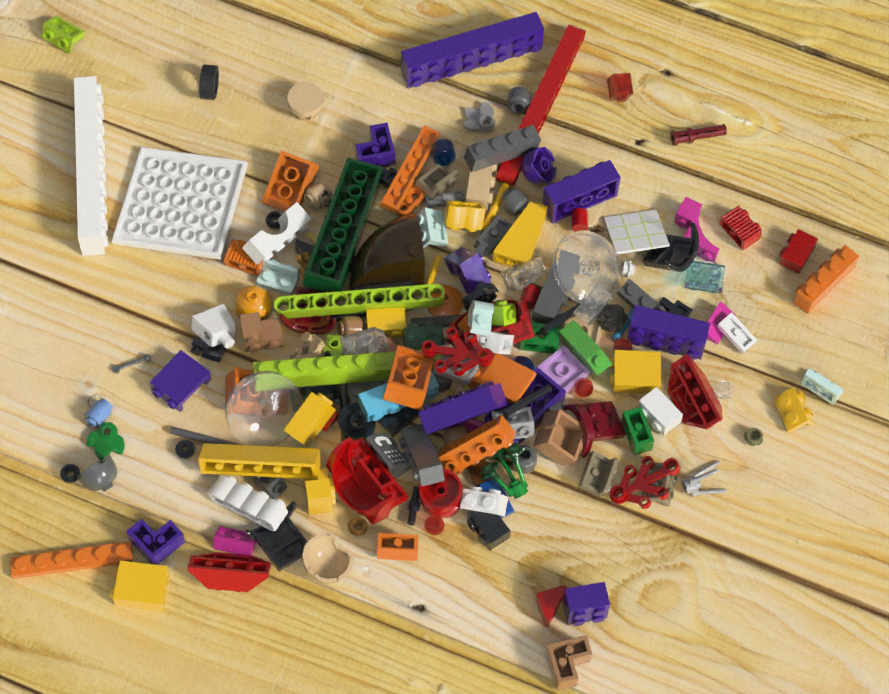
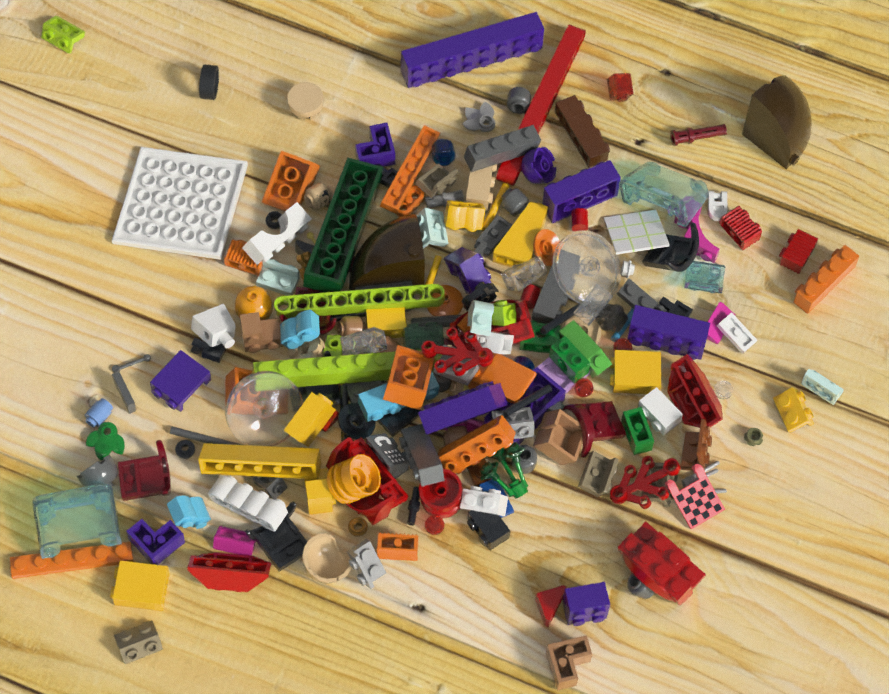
black plate [60,464,80,483] -> none
white brick [74,76,108,256] -> none
none -> clear light blue windscreen [33,484,122,559]
none -> dark grey tile [112,372,136,414]
none -> dark tan bracket [114,620,163,664]
none -> dark red piece [118,440,171,501]
none -> medium azure brick [167,496,211,529]
none -> medium azure brick [280,310,320,349]
none -> light orange wheel [327,454,381,504]
none -> light grey bracket [347,539,386,589]
none -> orange dish [533,229,561,266]
none -> green brick [549,336,590,384]
none -> reddish brown brick [555,95,610,168]
none -> red piece [618,521,706,605]
none -> clear light blue windscreen [619,162,709,227]
none -> dark grey head [628,573,655,599]
none -> coral flag [665,463,725,529]
none -> dark orange bracket [680,419,712,471]
none -> white plate [707,190,728,221]
none -> dark brown brick [742,75,812,169]

